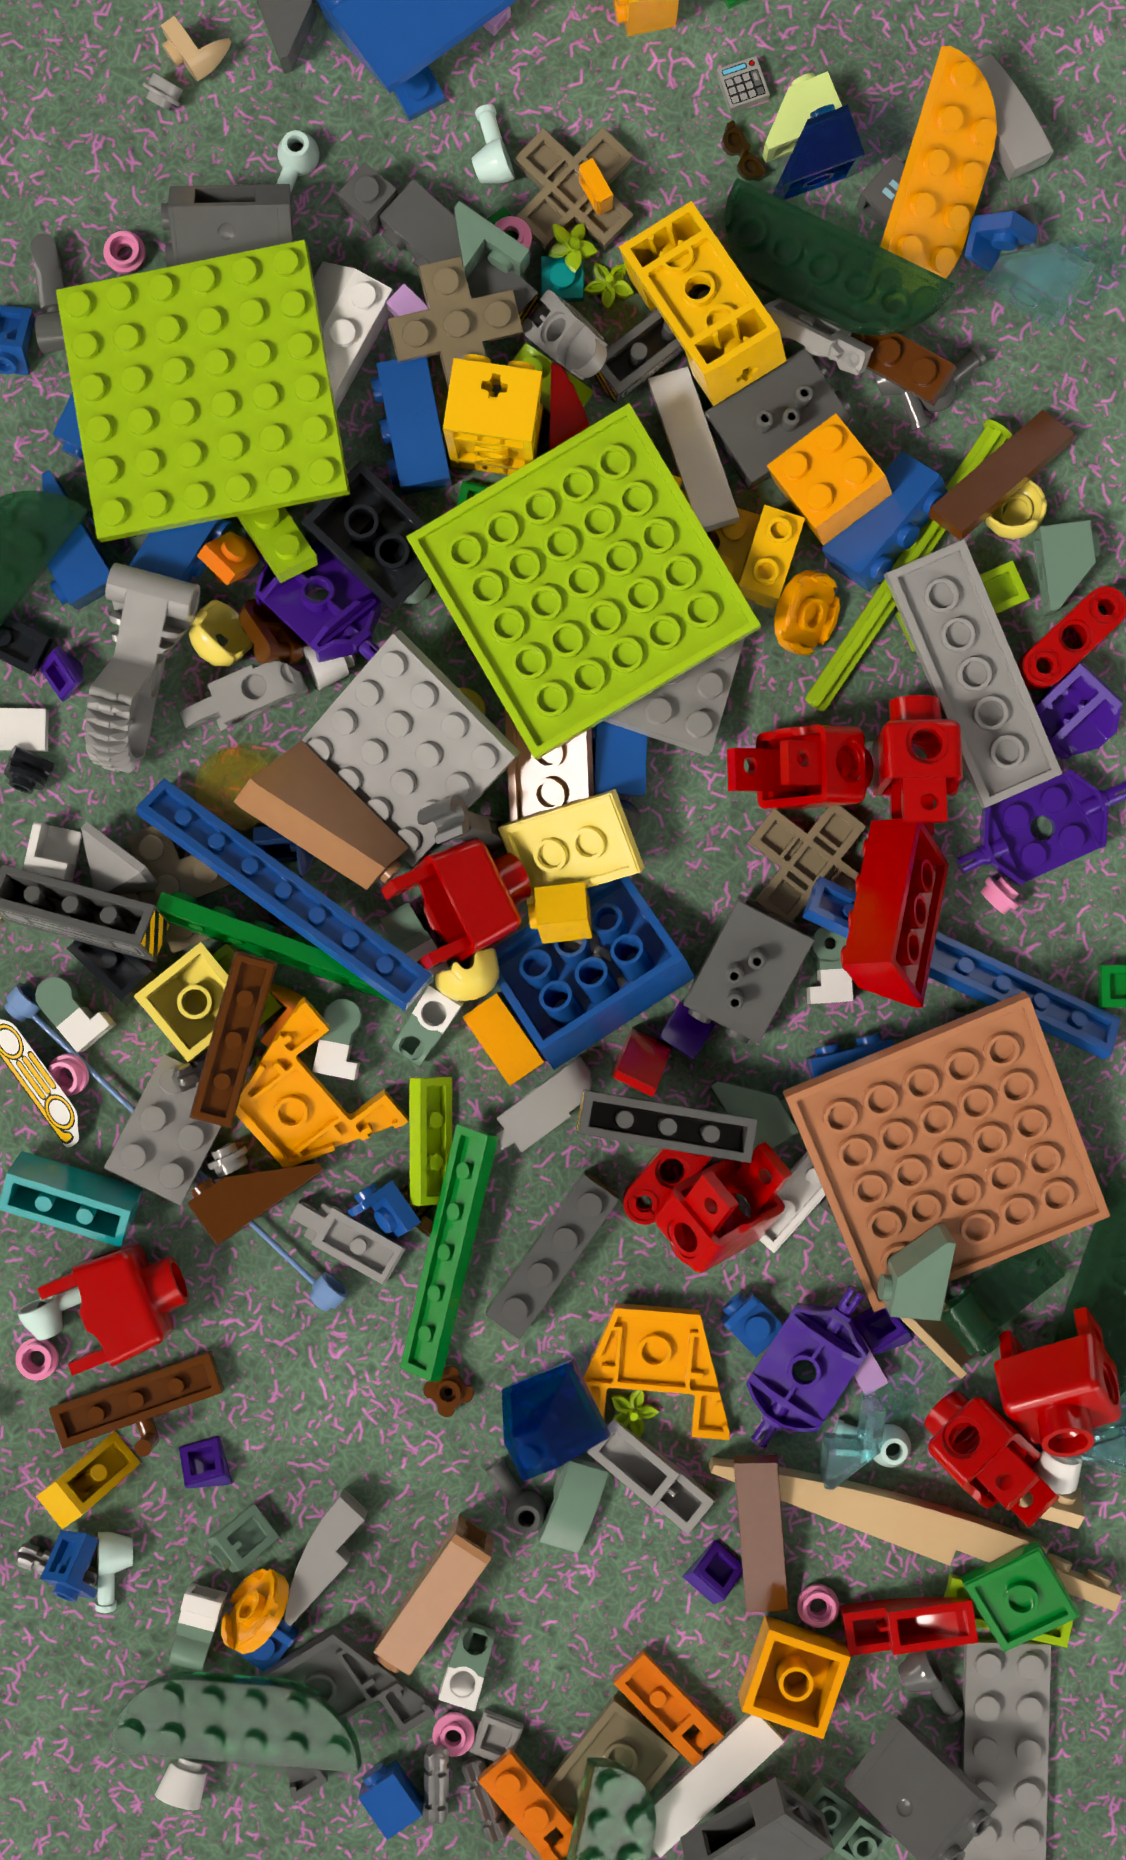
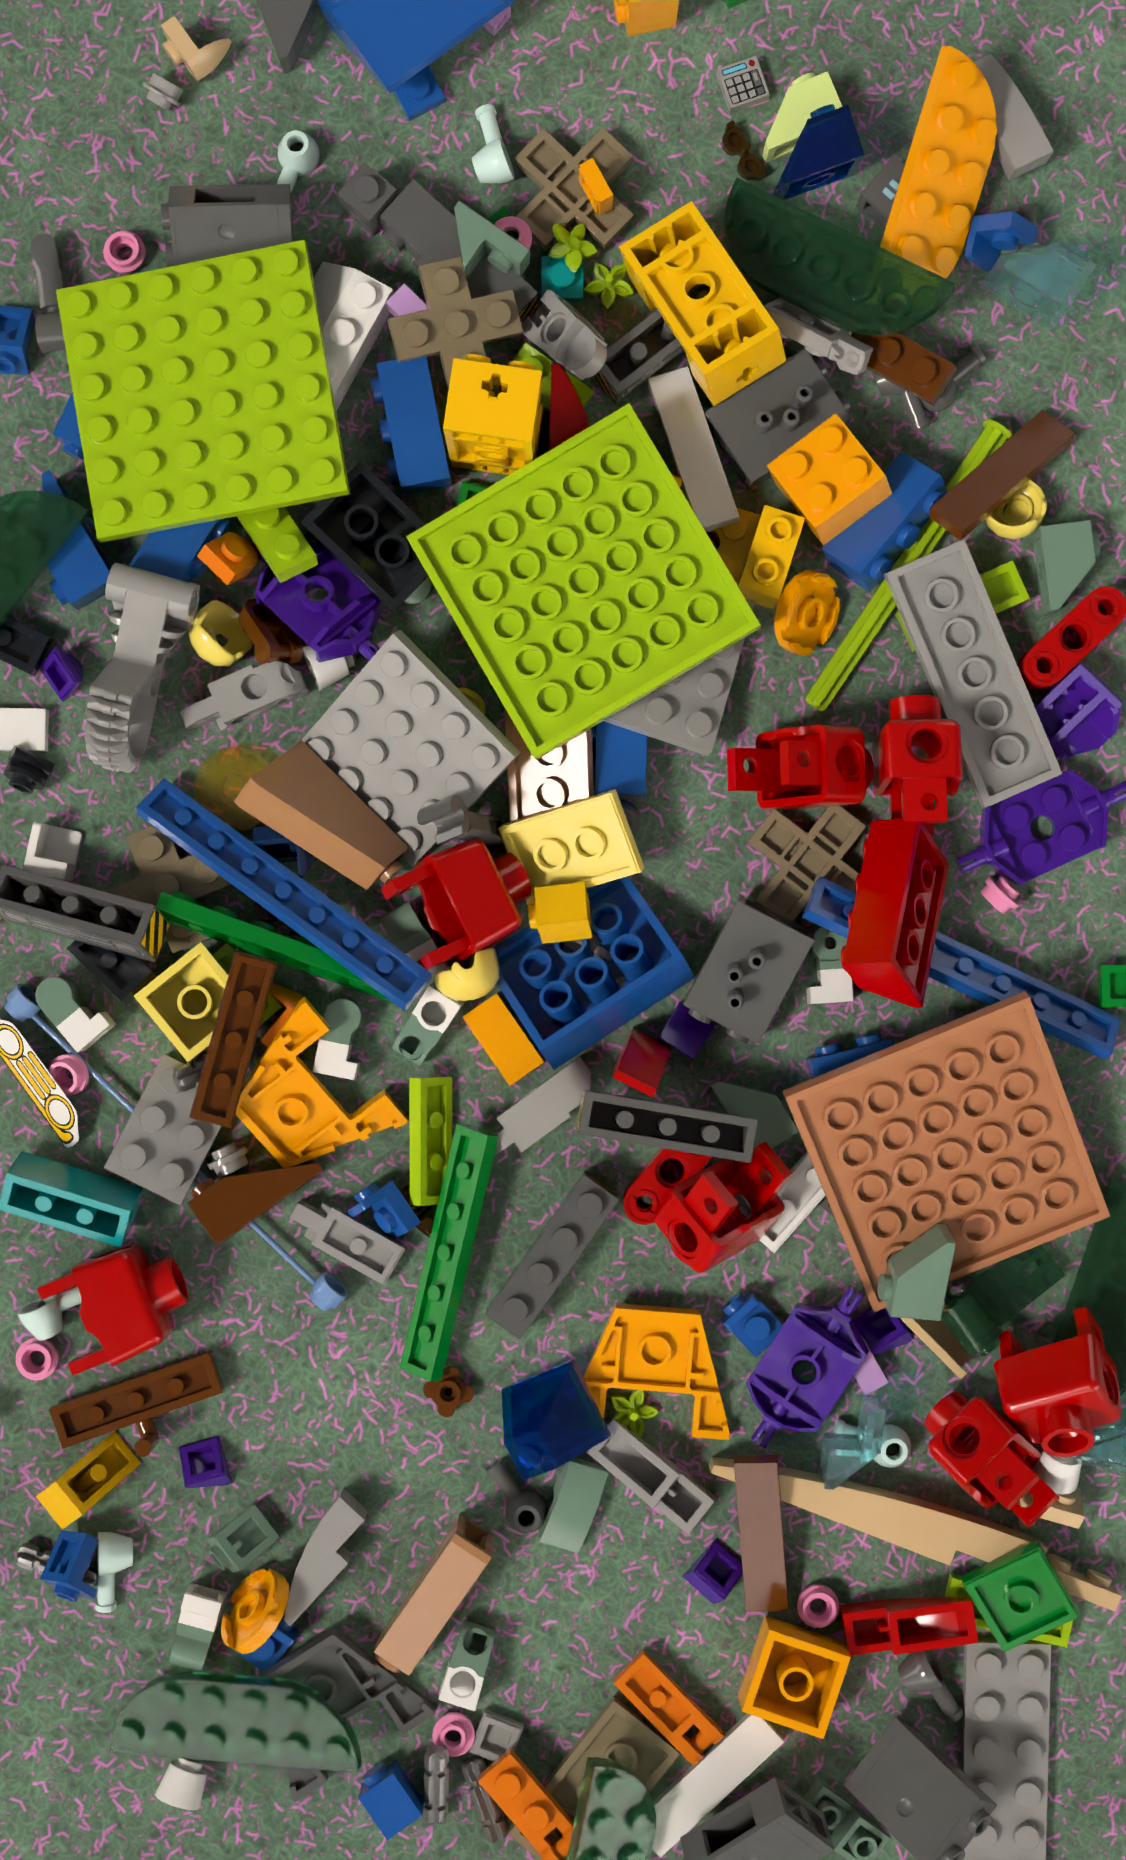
light grey slope [81,821,159,895] -> none

